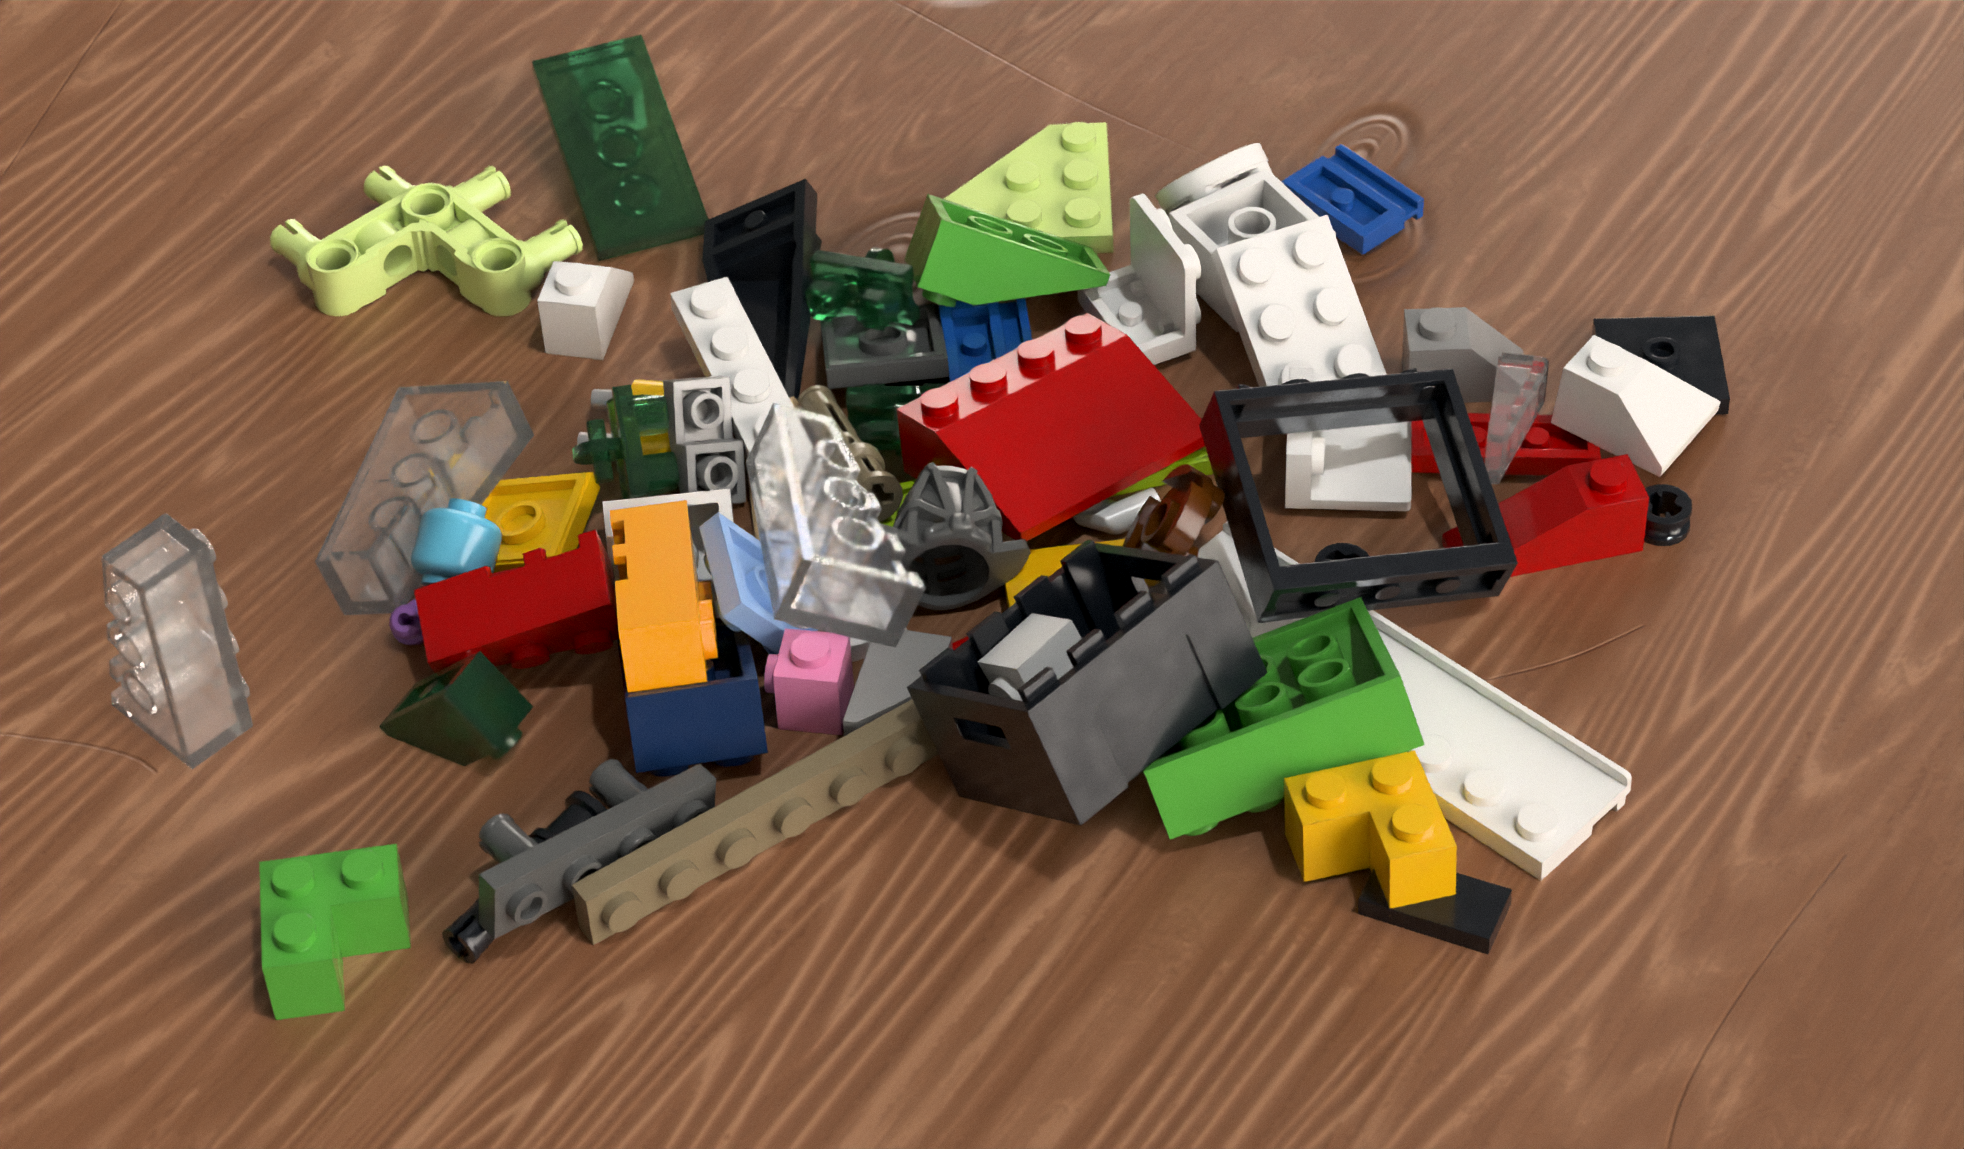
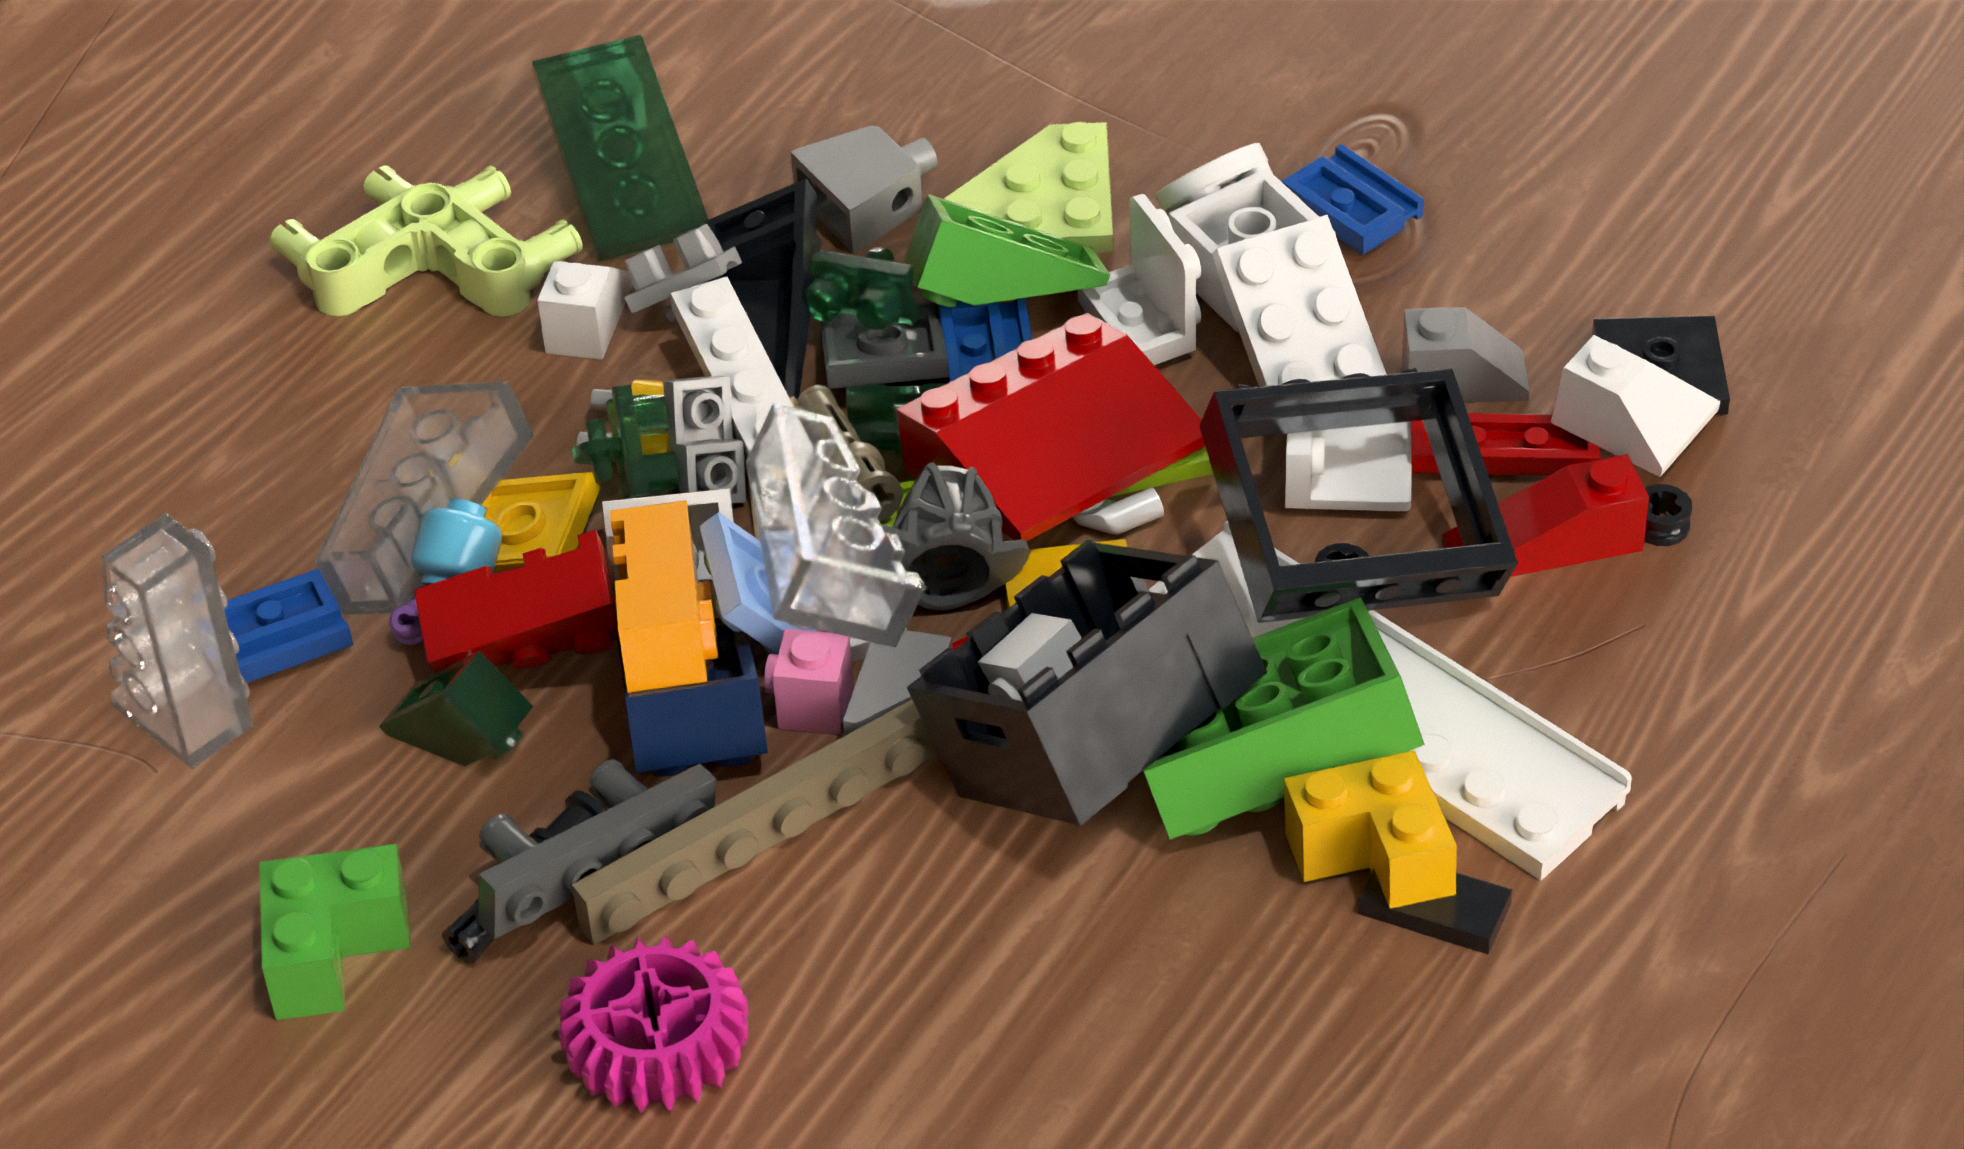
reddish brown plate [1123,464,1225,588] -> none
clear slope [1485,352,1549,484] -> none
none -> blue plate [198,568,353,688]
none -> dark pink gear [558,935,749,1114]
none -> light grey hips [624,224,742,323]
none -> light grey torso [791,125,938,254]

